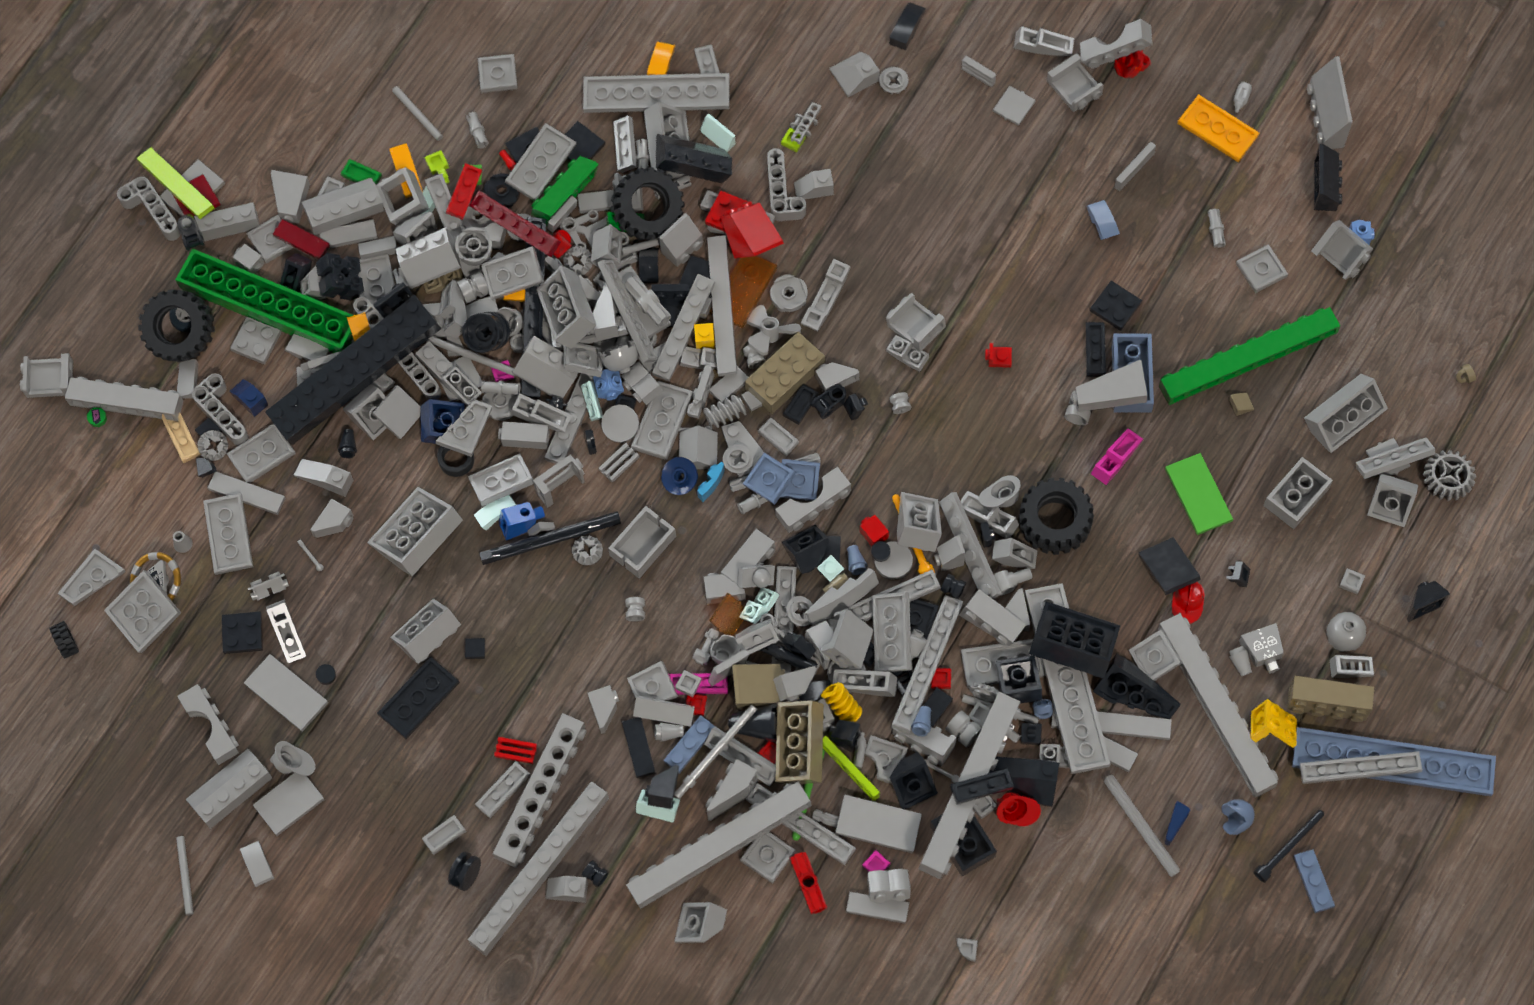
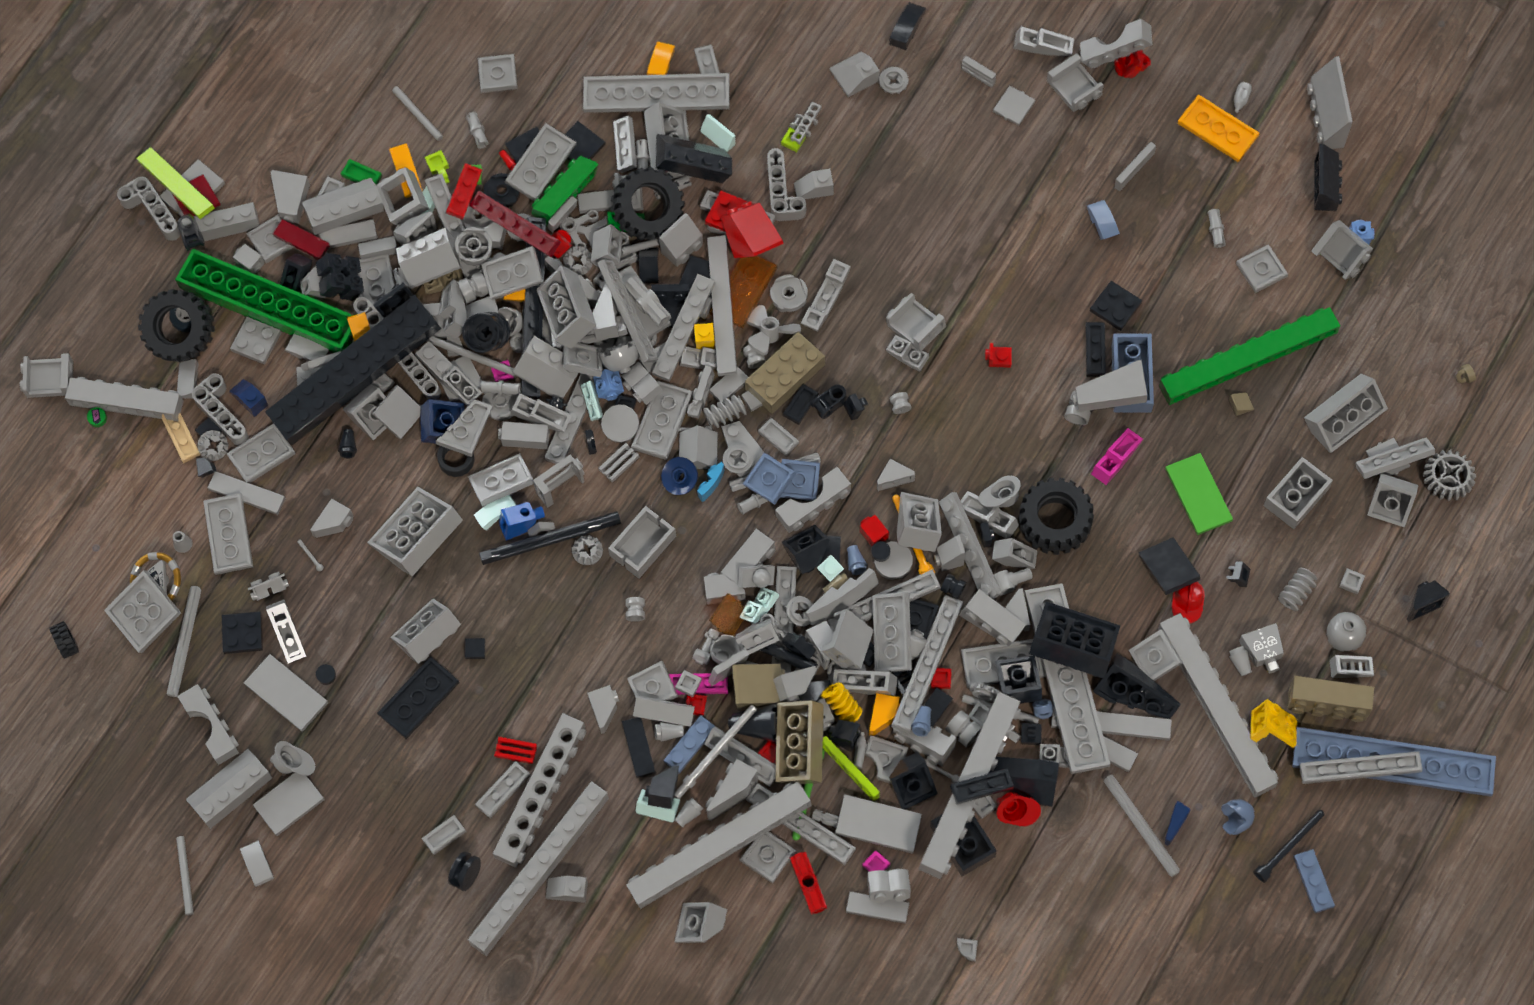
light grey wing [58,549,126,606] -> none
light grey slope [294,459,354,497] -> none
black wheel [581,860,609,888] -> none
light grey slope [815,362,859,392] -> none
none -> light grey axle [167,586,201,697]
none -> light grey cone [674,798,703,827]
none -> light orange slope [869,693,900,736]
none -> light grey slope [877,459,915,491]
none -> light grey piece [1278,567,1317,611]

